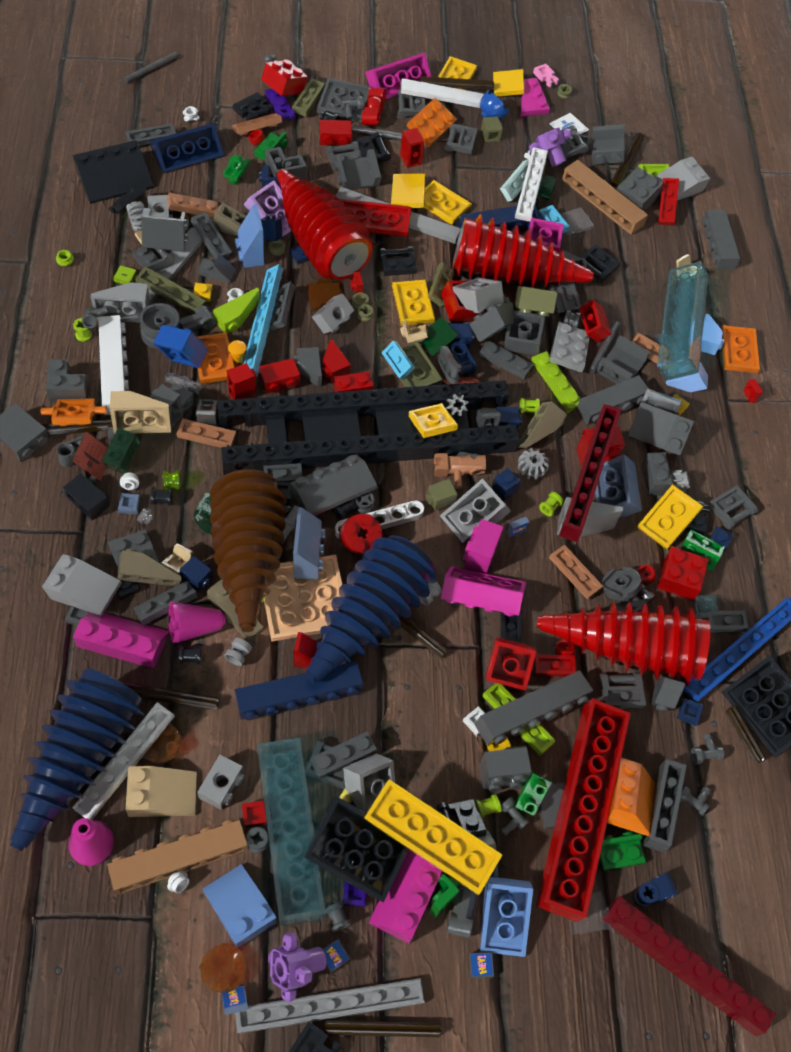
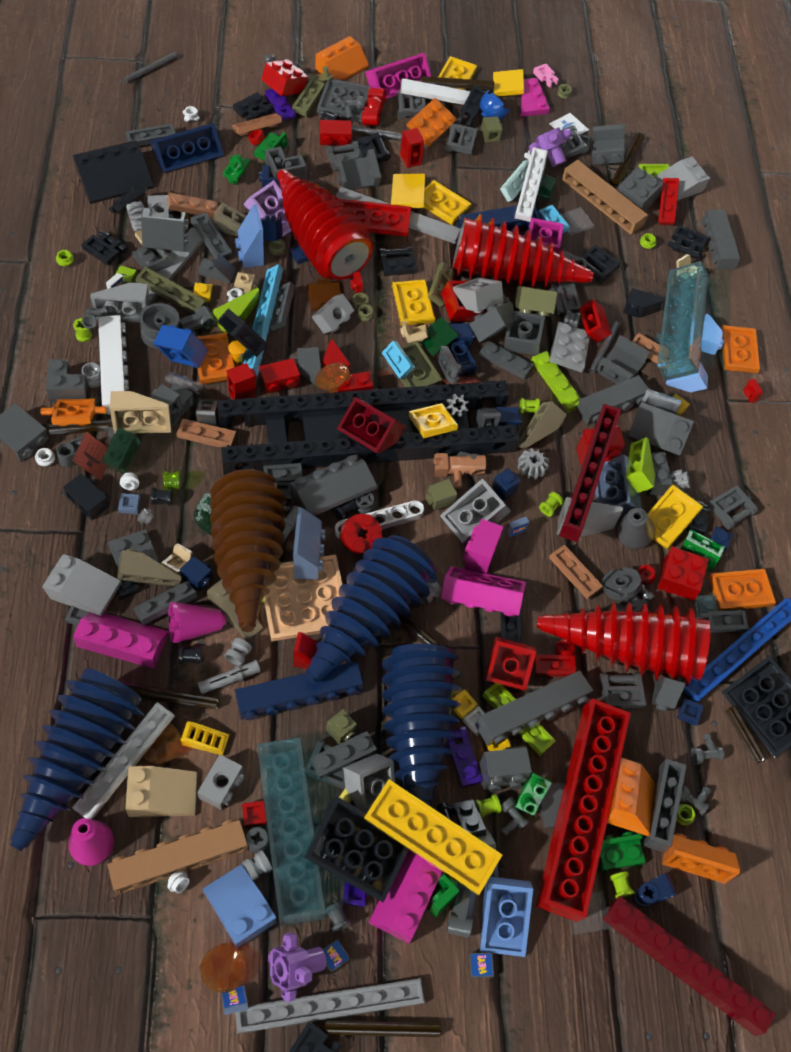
none -> white plate [35,448,55,466]
none -> black plate [81,230,128,266]
none -> light grey wheel [82,362,101,388]
none -> white tile [106,273,124,289]
none -> yellow slope [181,721,229,756]
none -> light grey pin [197,660,261,695]
none -> black panel [217,308,268,357]
none -> tan bracket [234,272,258,294]
none -> light grey wheel [242,850,272,881]
none -> olive piece [299,66,333,81]
none -> orange slope [315,36,369,81]
none -> clear orange dish [315,362,351,393]
none -> olive brick [326,709,357,744]
none -> dark red slope [337,397,406,454]
none -> dark blue cone [382,644,463,807]
none -> dark purple plate [447,726,483,789]
none -> yellow plate [452,689,478,719]
none -> black hinge [457,86,486,127]
none -> lime bush [609,871,635,898]
none -> dark grey cone [617,508,655,549]
none -> black slope [623,288,664,318]
none -> lime slope [626,437,655,493]
none -> lime plate [640,233,656,249]
none -> orange slope [662,833,740,884]
none -> black plate [667,224,708,259]
none -> lime plate [676,804,695,826]
none -> orange plate [708,569,776,611]

